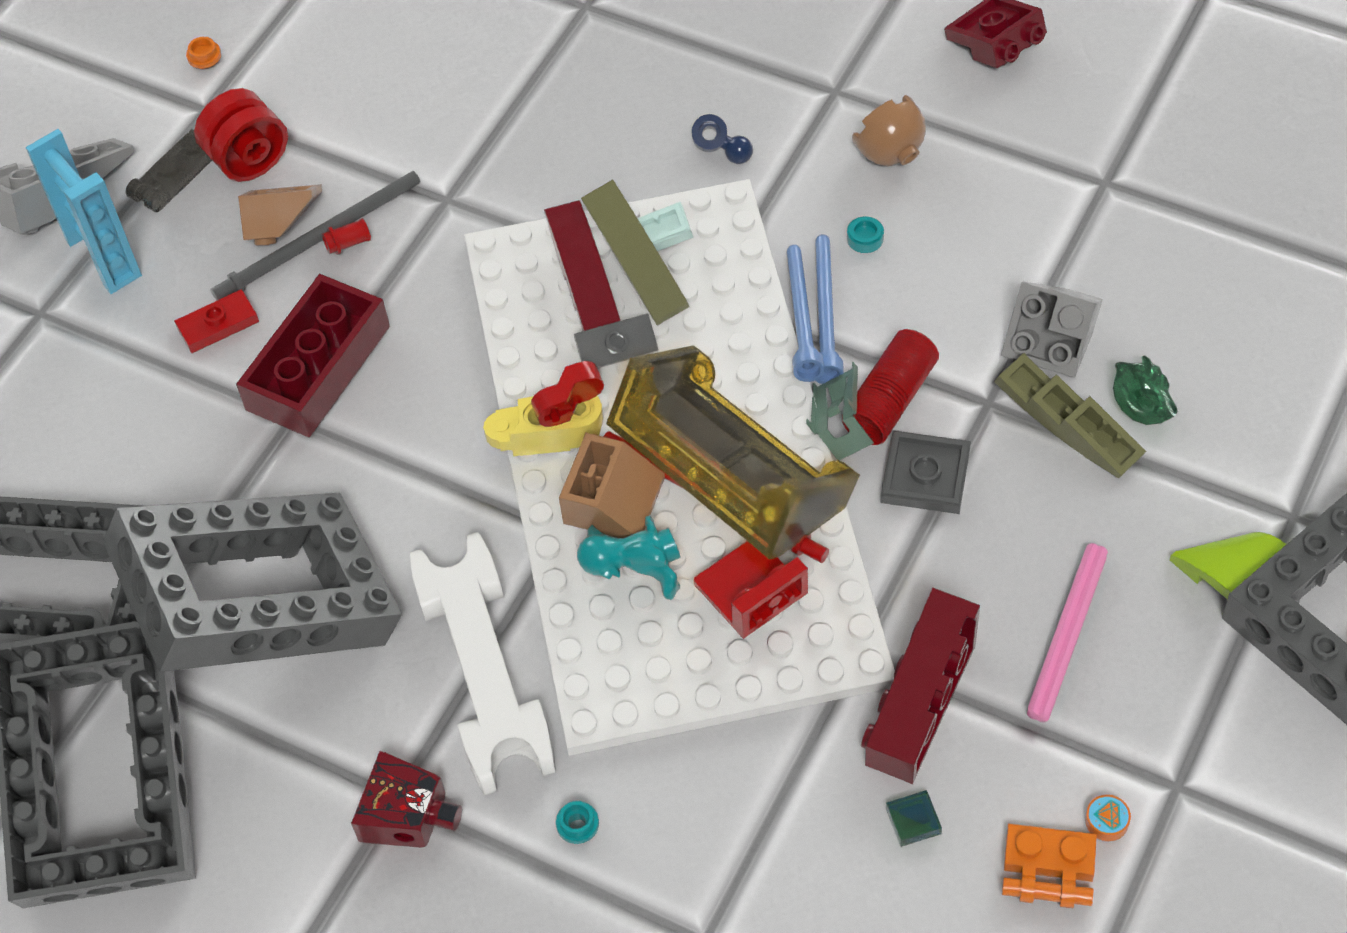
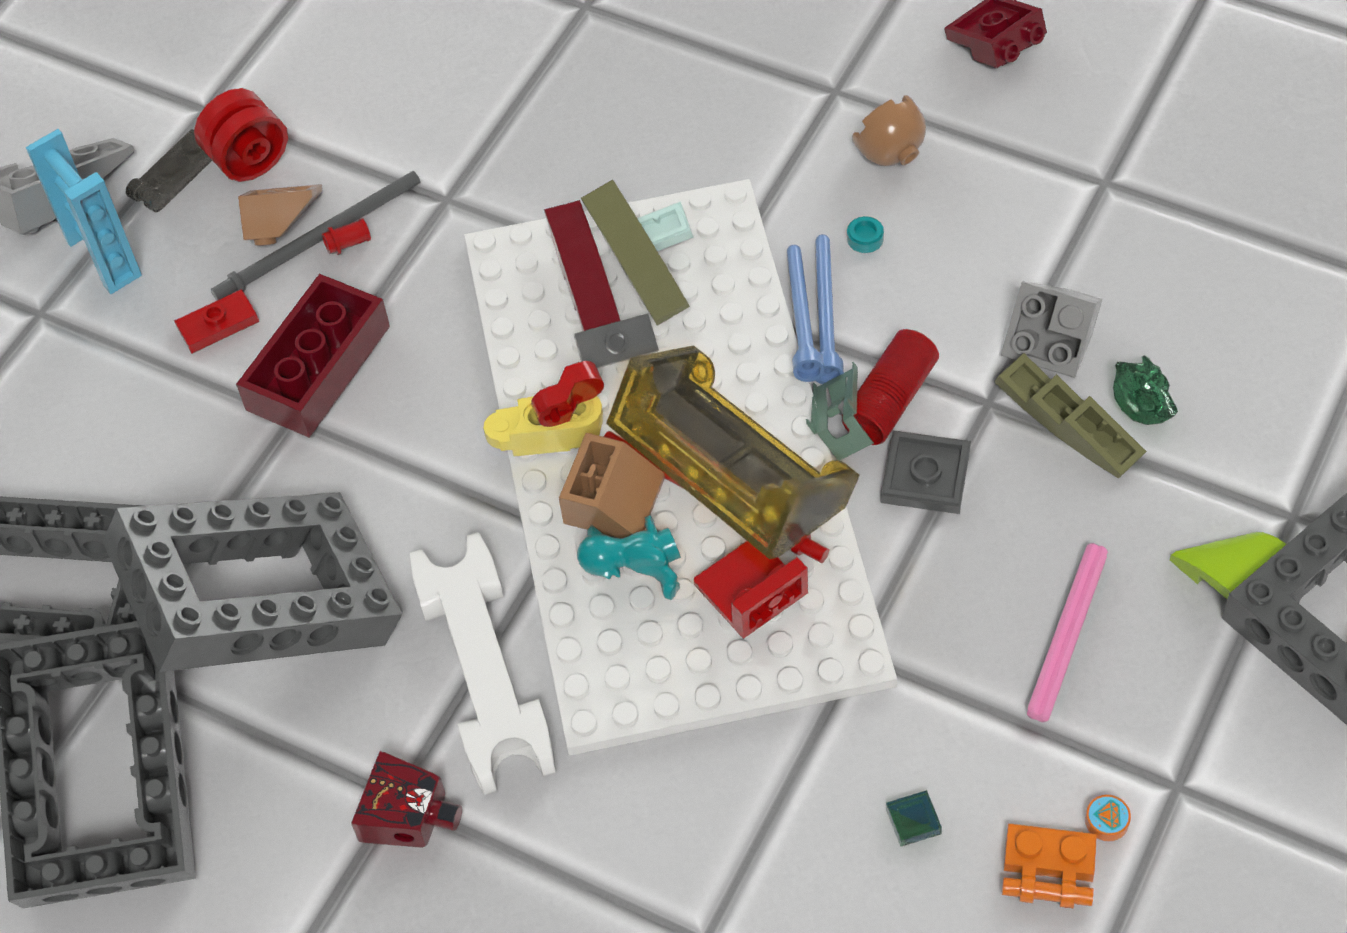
orange plate [186,36,221,69] -> none
teal plate [556,801,599,844] -> none
dark blue plate [692,114,753,164] -> none
dark red wedge [861,587,980,784] -> none

